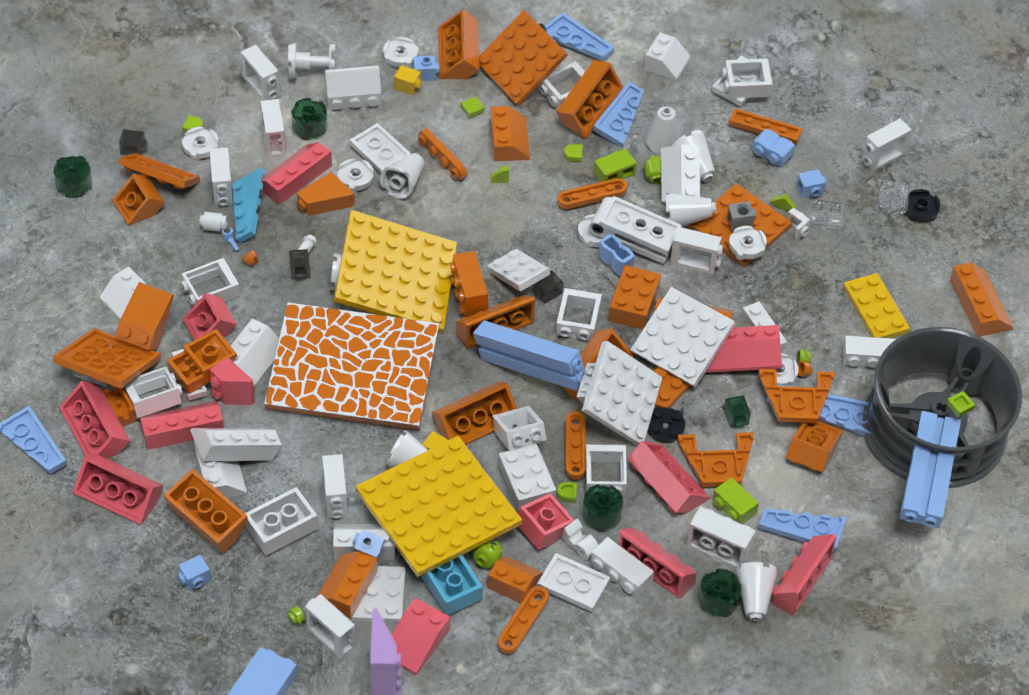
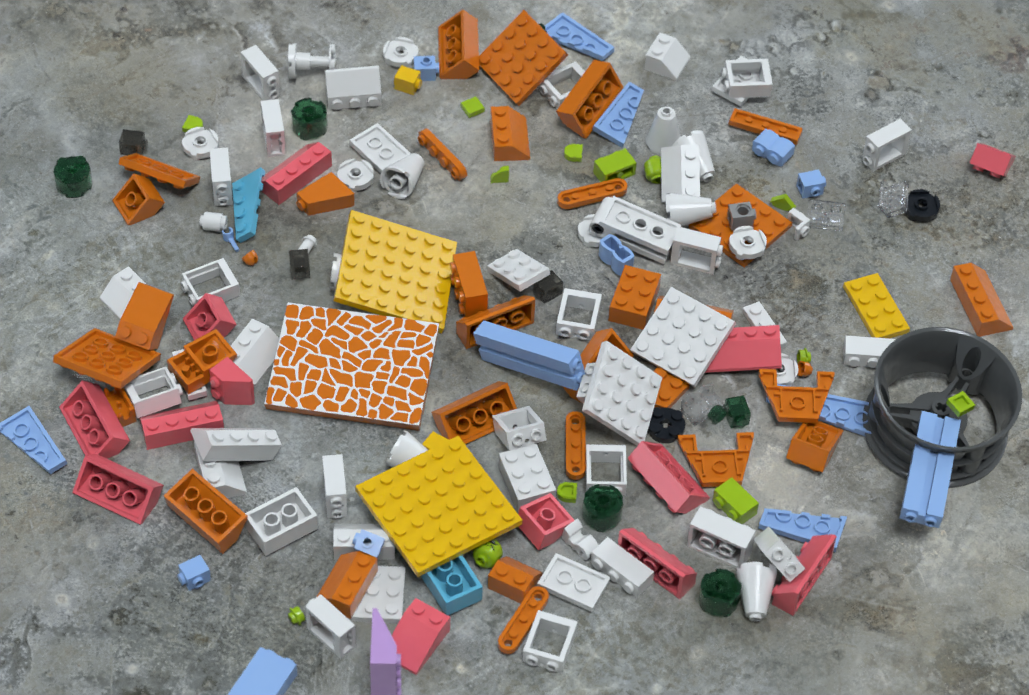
none -> white window [522,610,578,673]
none -> clear green bush [707,404,727,424]
none -> white window [754,526,805,582]
none -> coral slope [970,143,1016,178]

